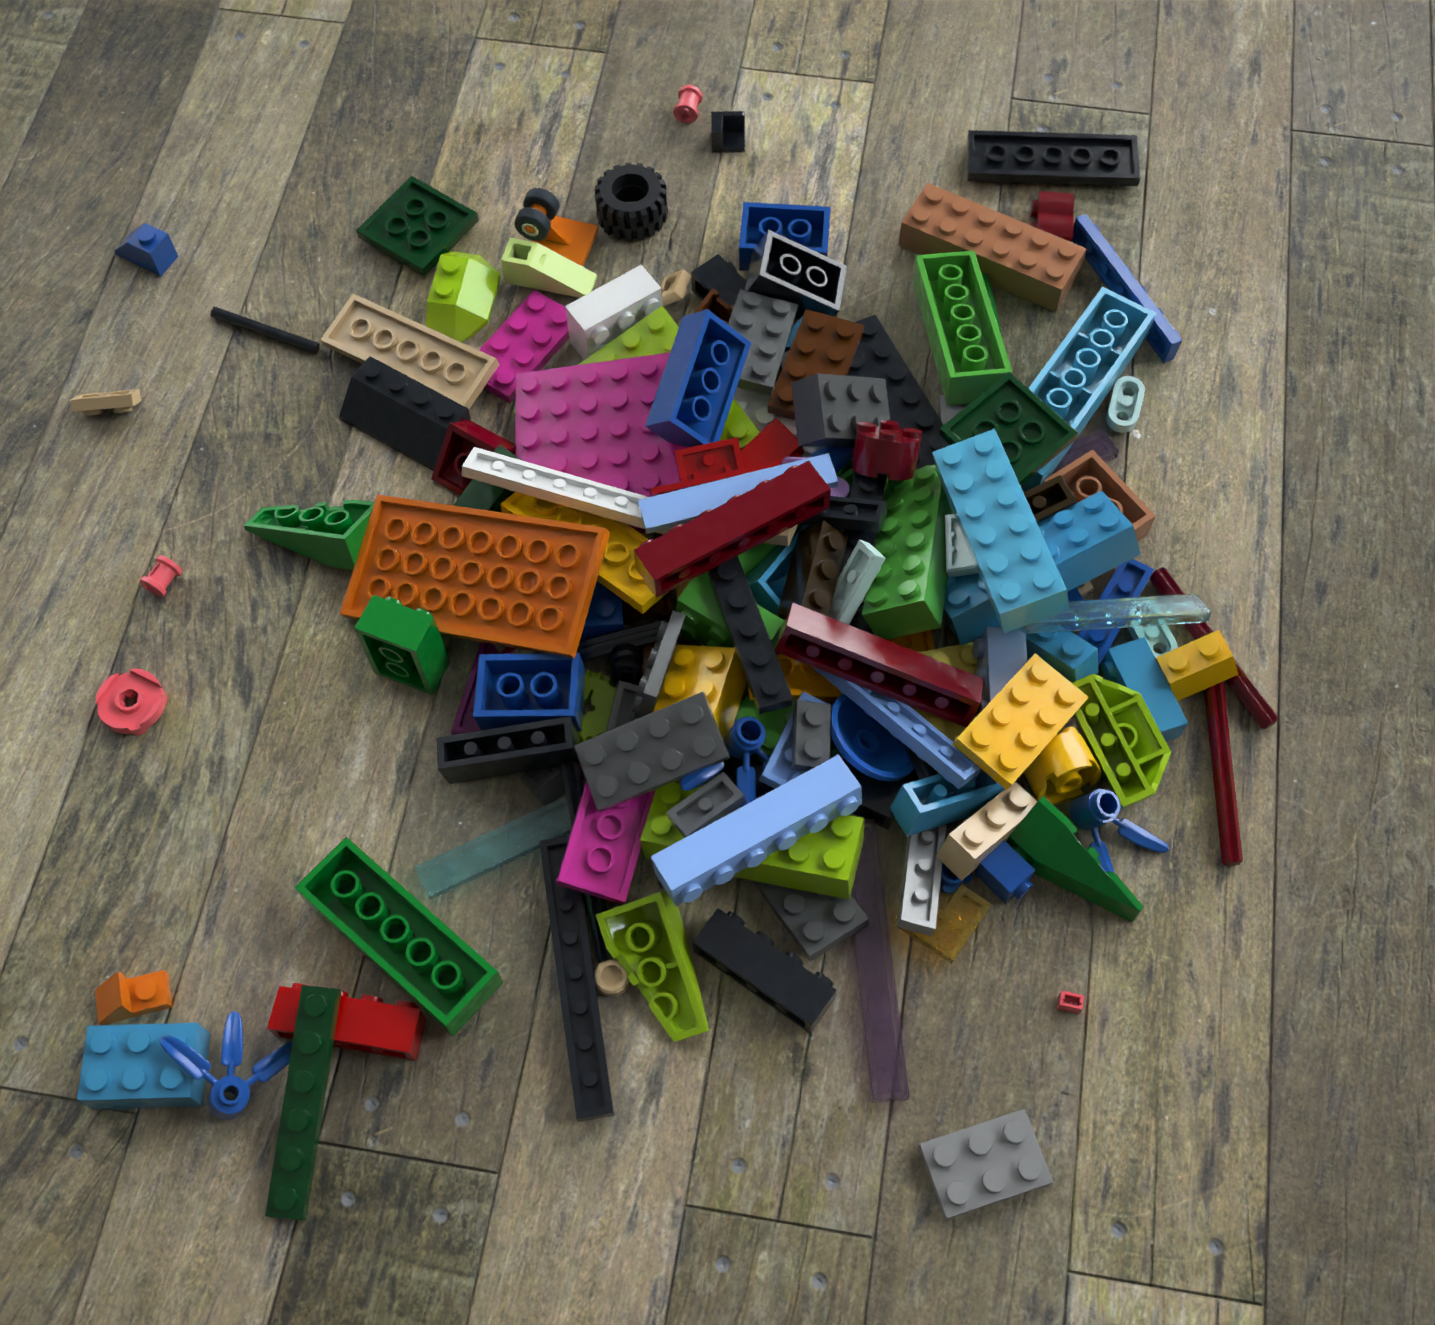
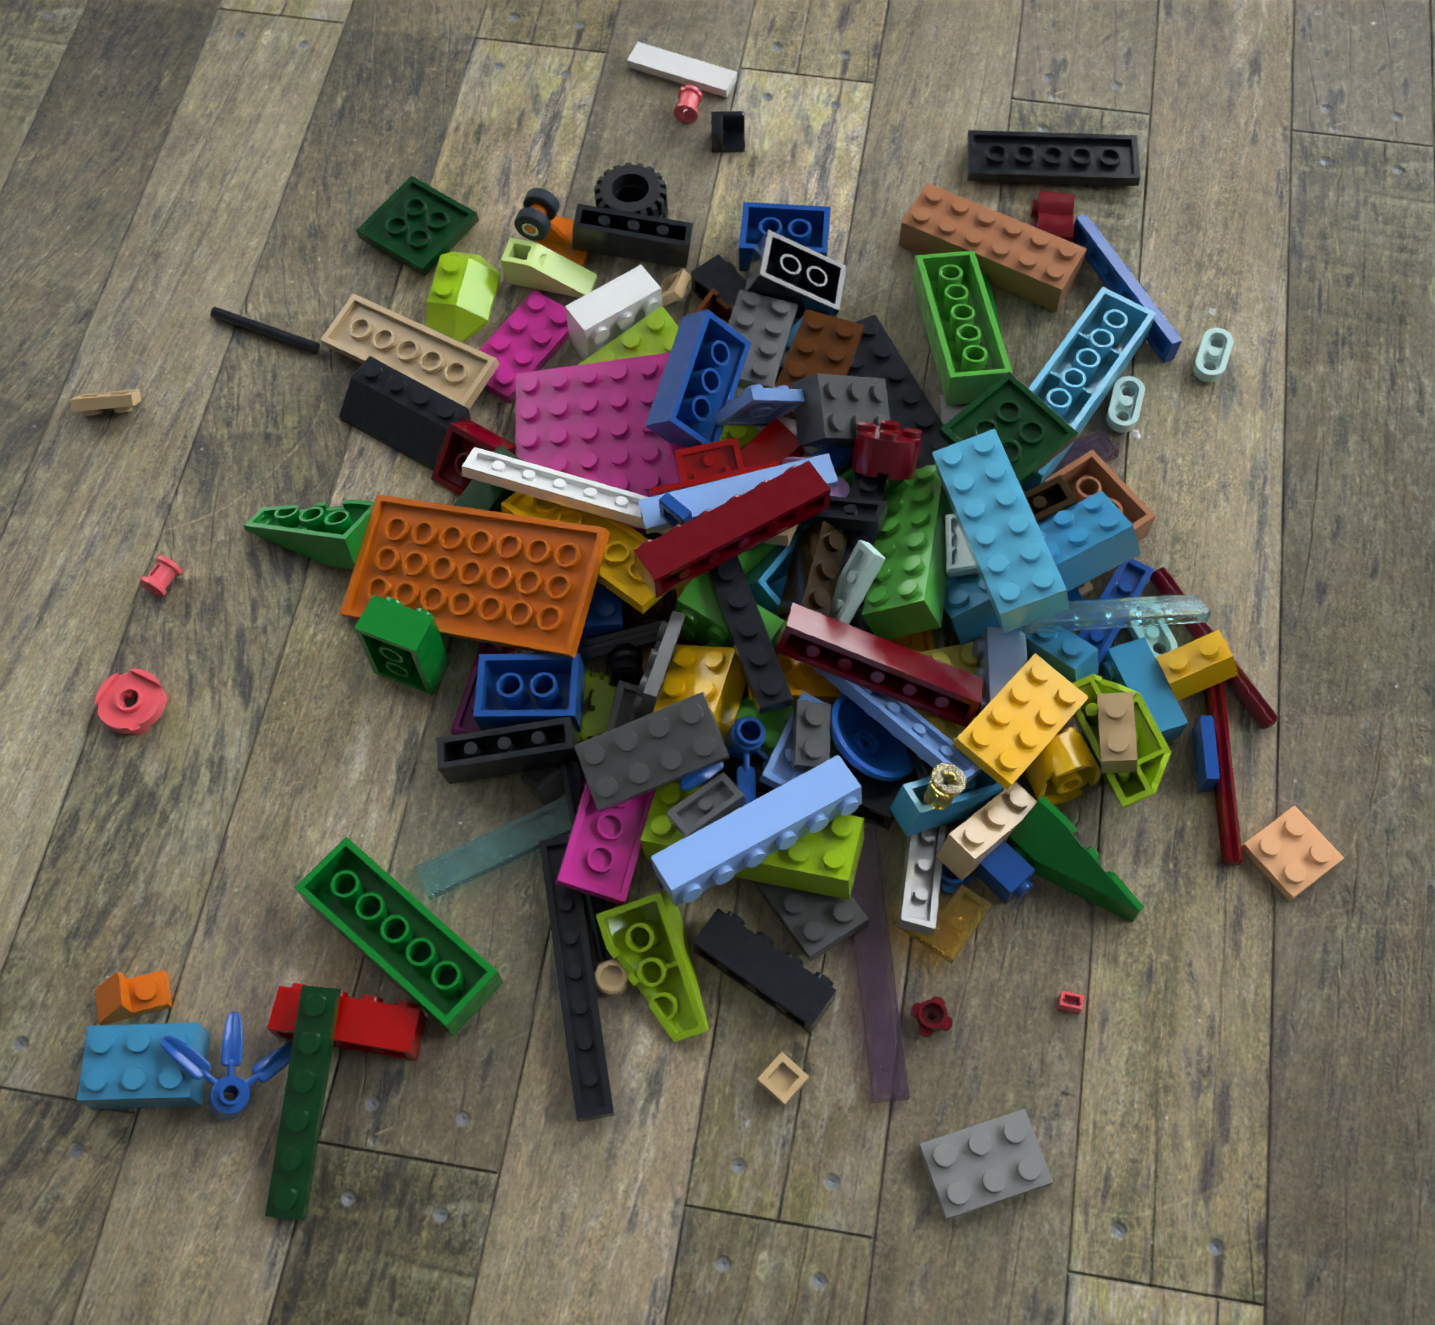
blue slope [114,223,179,276] -> none
blue plant [1070,786,1170,873] -> none
none -> black brick [572,204,694,268]
none -> white tile [627,42,737,98]
none -> blue tile [659,492,692,527]
none -> medium blue plate [715,384,805,426]
none -> tan plate [757,1052,809,1107]
none -> dark red plate [911,996,953,1038]
none -> clear yellow bush [924,763,967,810]
none -> tan brick [1097,692,1137,773]
none -> blue tile [1192,715,1220,792]
none -> light aqua plate [1193,328,1234,383]
none -> light nougat plate [1242,805,1344,902]

